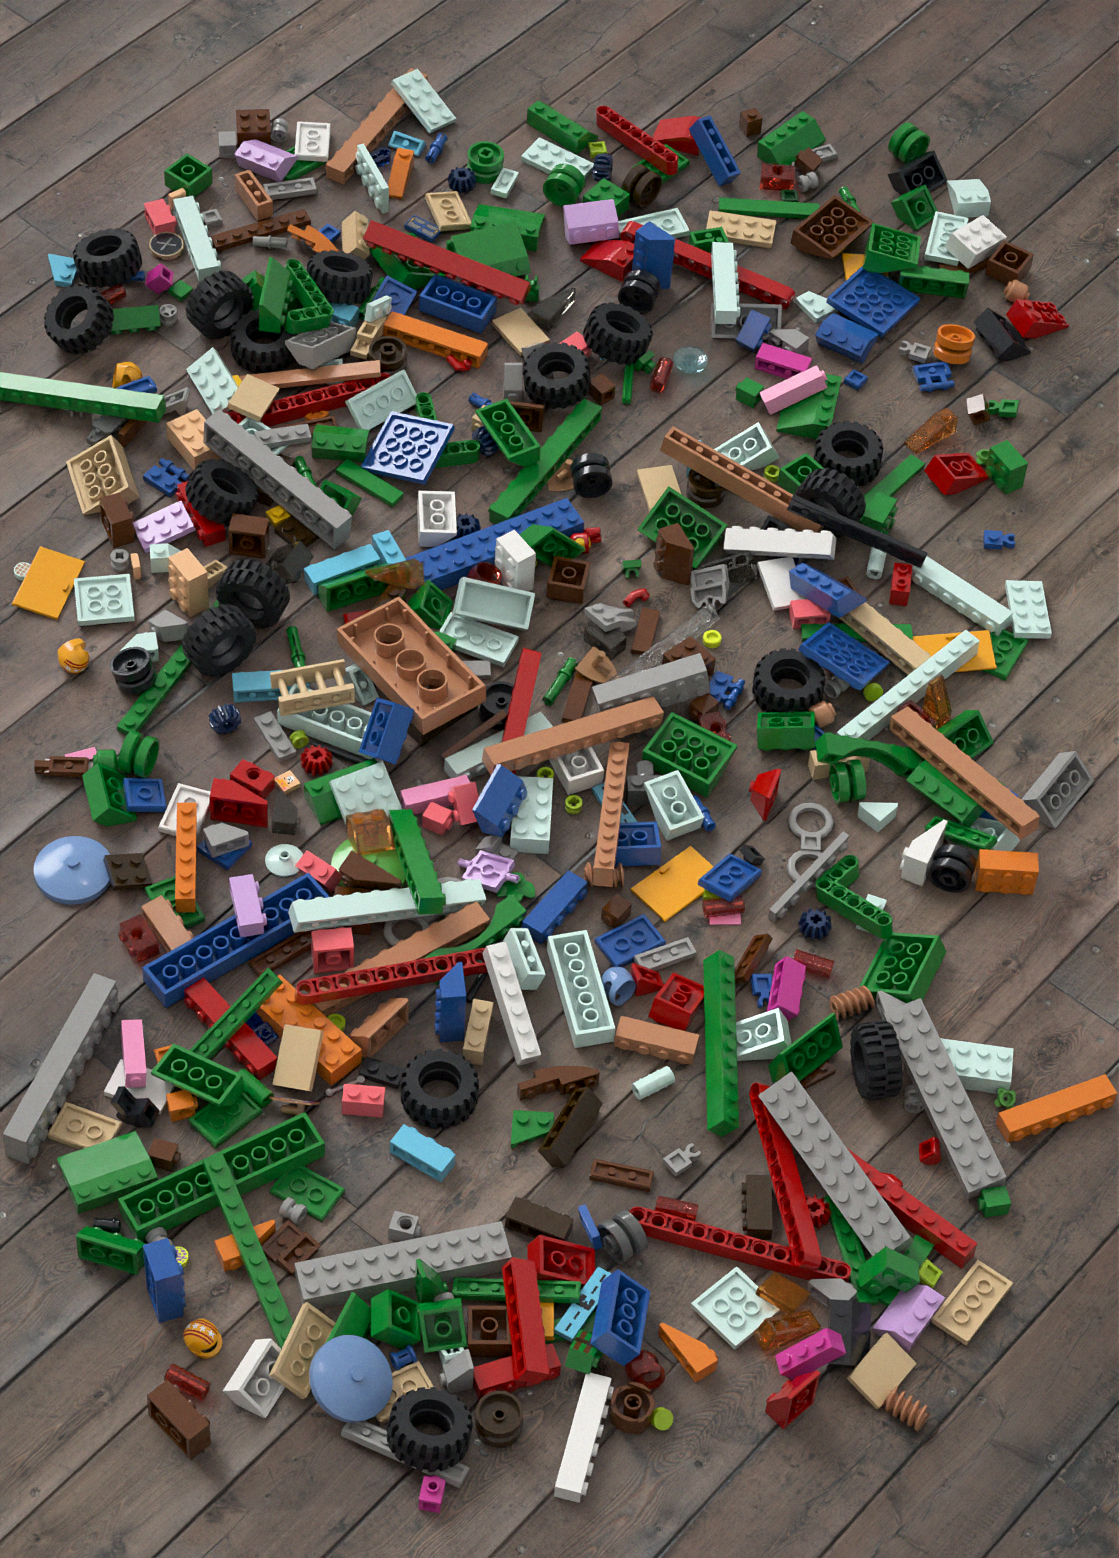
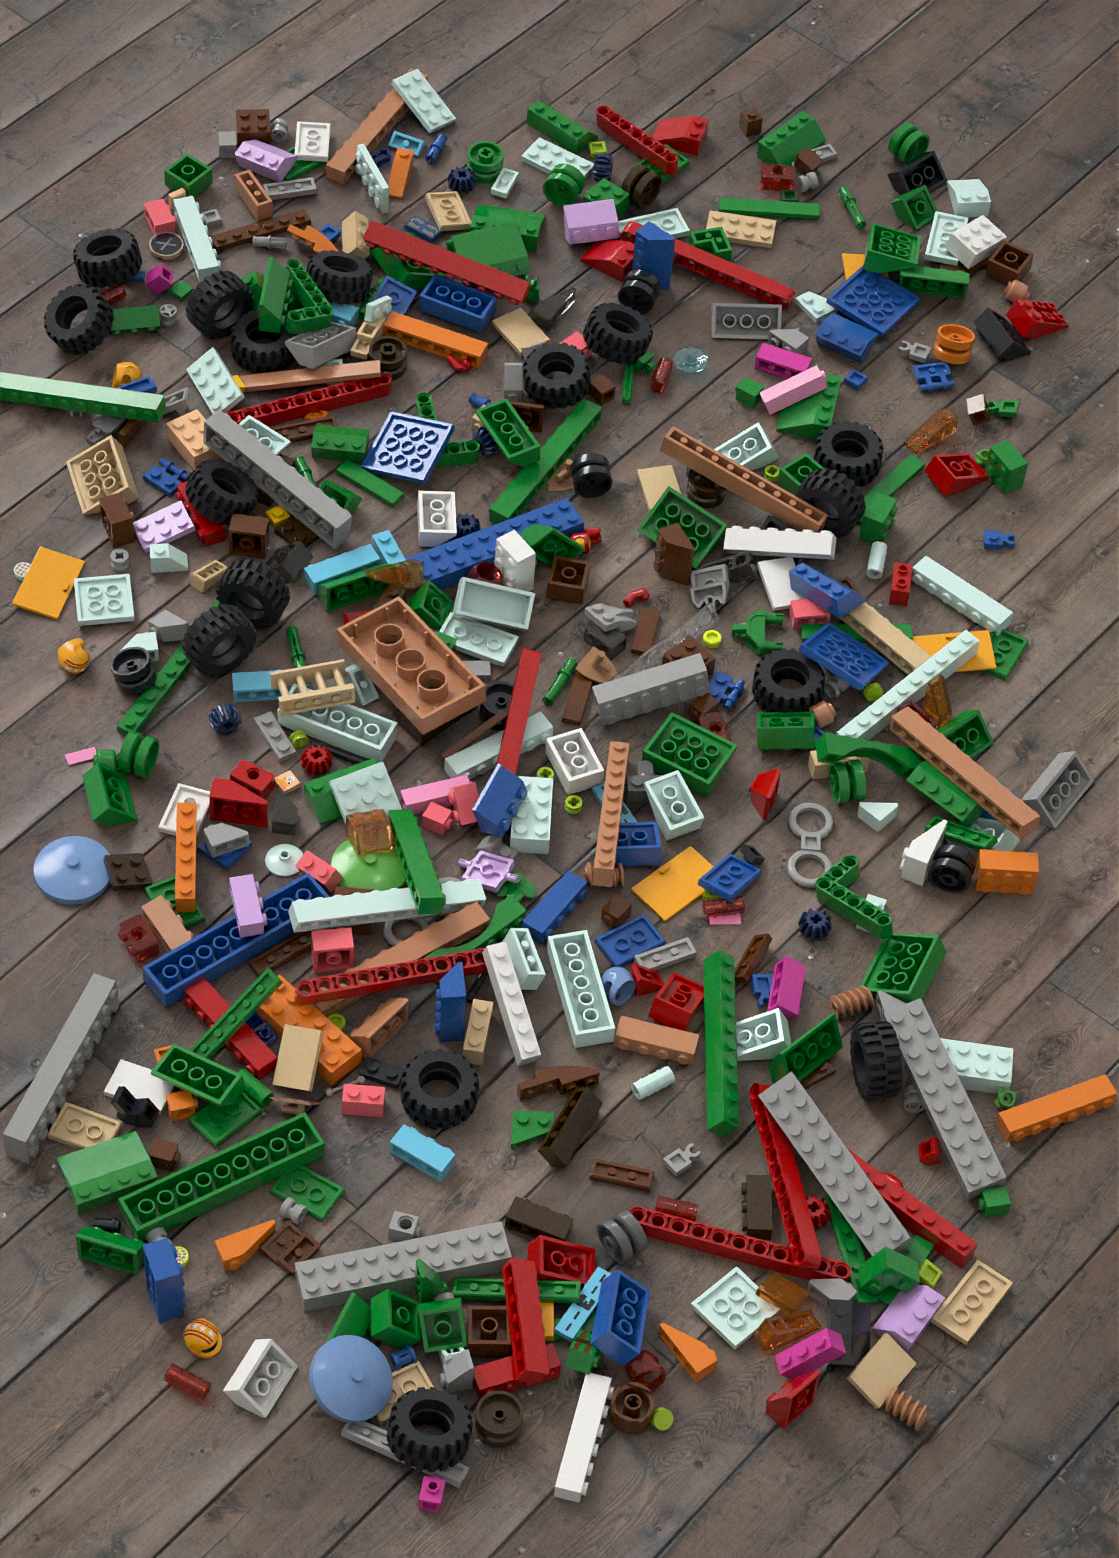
reddish brown hinge [34,756,89,777] -> none
medium azure wing [48,254,78,287] -> none
bright pink brick [121,1020,147,1088] -> none
blue tile [123,778,167,812] -> none
light nougat tile [130,553,141,580] -> none
reddish brown brick [147,1380,211,1460] -> none
light nougat brick [167,548,209,617] -> none
green plate [202,1154,294,1349] -> none
tan tile [227,374,280,422] -> none
light grey plate [255,424,311,448] -> none
tan plate [269,1302,336,1399] -> none
reddish brown slope [338,850,403,891] -> none
light aqua plate [345,370,417,430] -> none
blue slope [359,698,414,764] -> none
nougat brick [482,696,664,775] -> none
tile [578,1204,602,1250] -> none
green tile [621,559,642,579] -> none
blue brick [689,115,741,186] -> none
blue pin [693,796,716,832] -> none
light aqua brick [711,242,740,324] -> none
blue brick [736,310,772,353] -> none
light grey plate [768,831,849,922] -> none
black tile [787,494,928,568] -> none
reddish brown slope [790,195,874,260] -> none
clear red axle [793,949,834,978] -> none
light aqua plate [1005,580,1052,639] -> none
none -> green connector [731,609,784,655]

